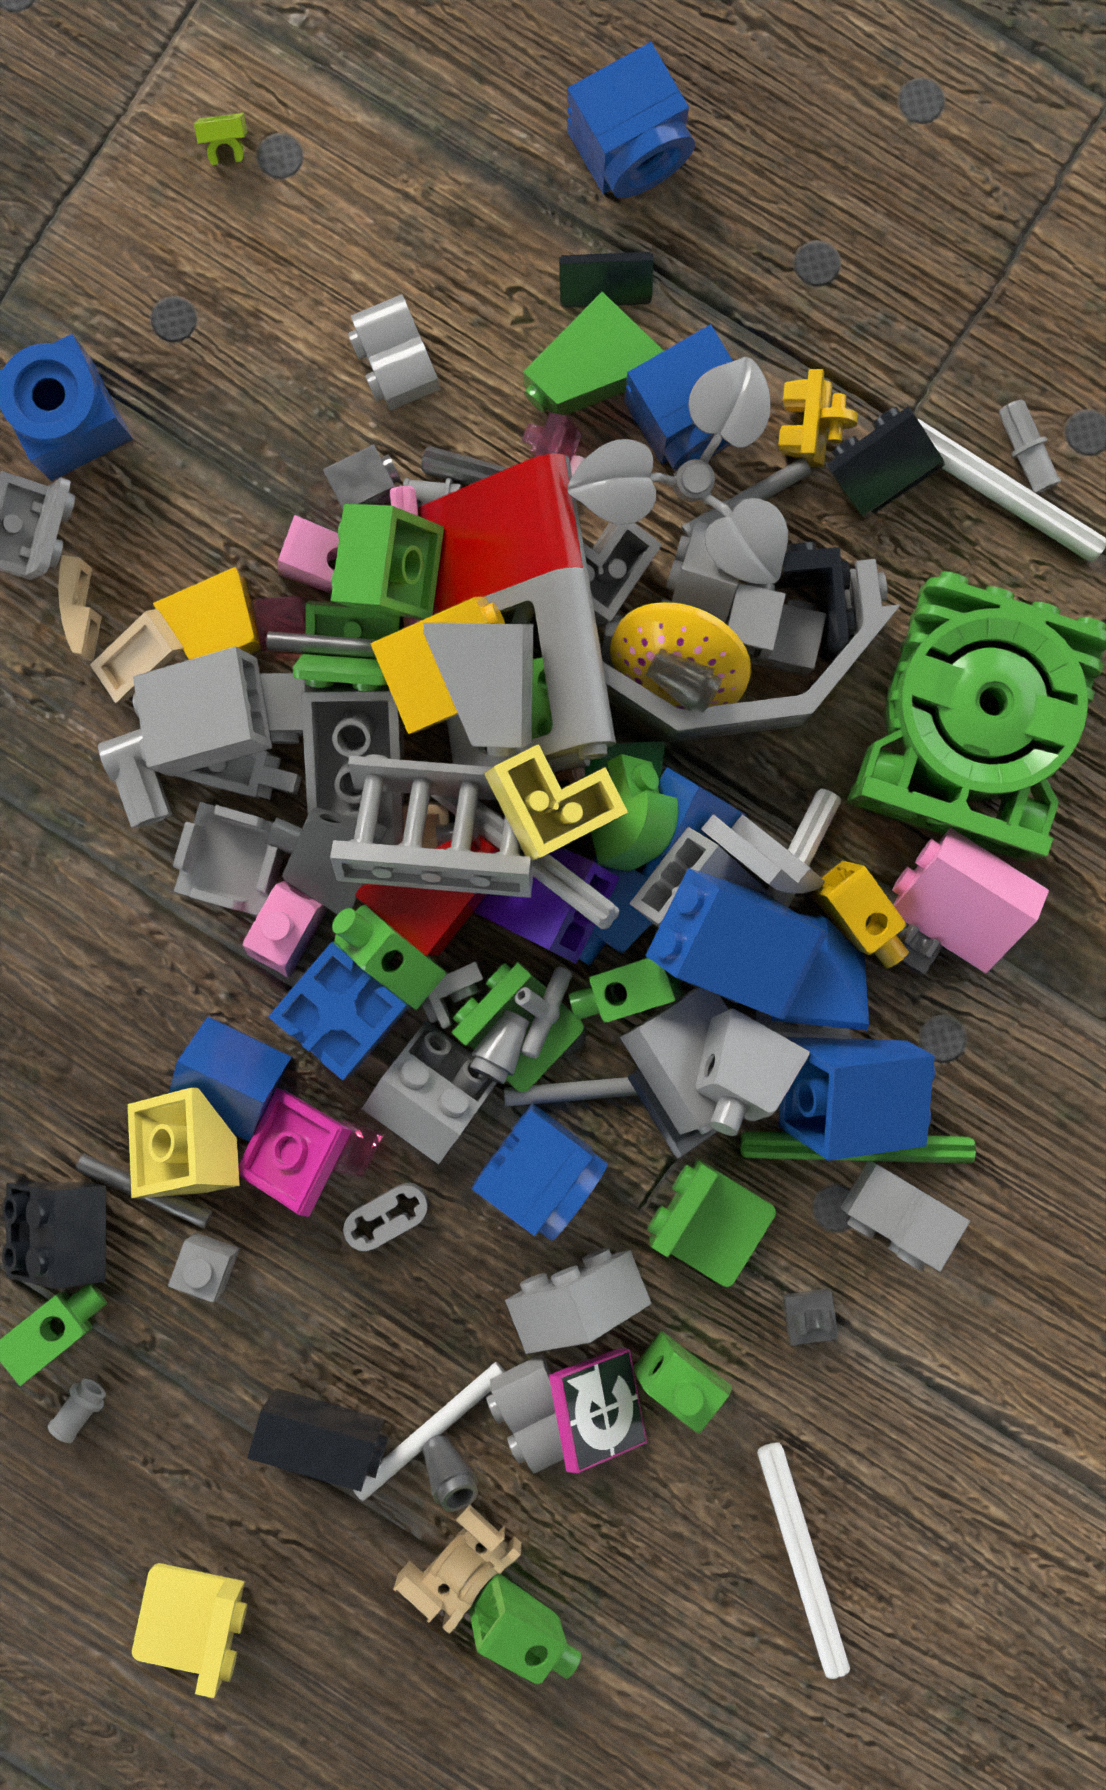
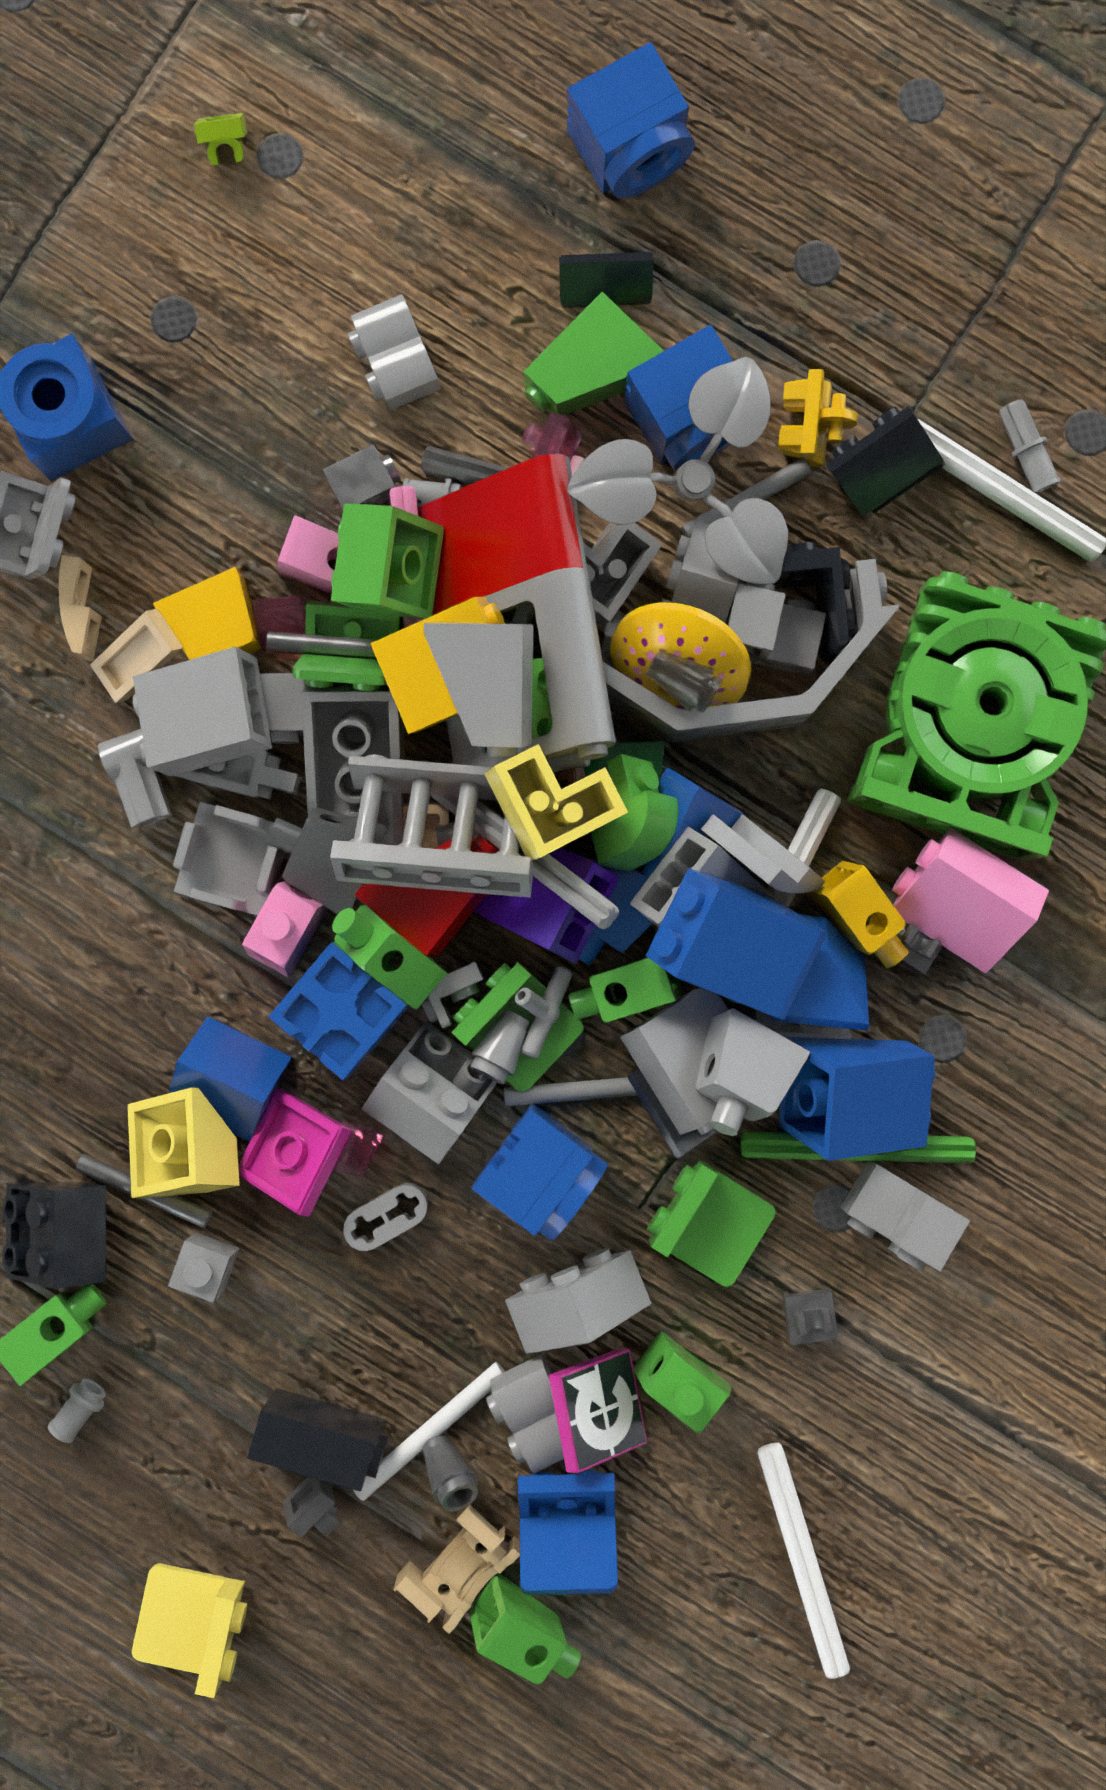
none -> flat silver tile [283,1477,341,1537]
none -> blue bracket [518,1470,618,1595]

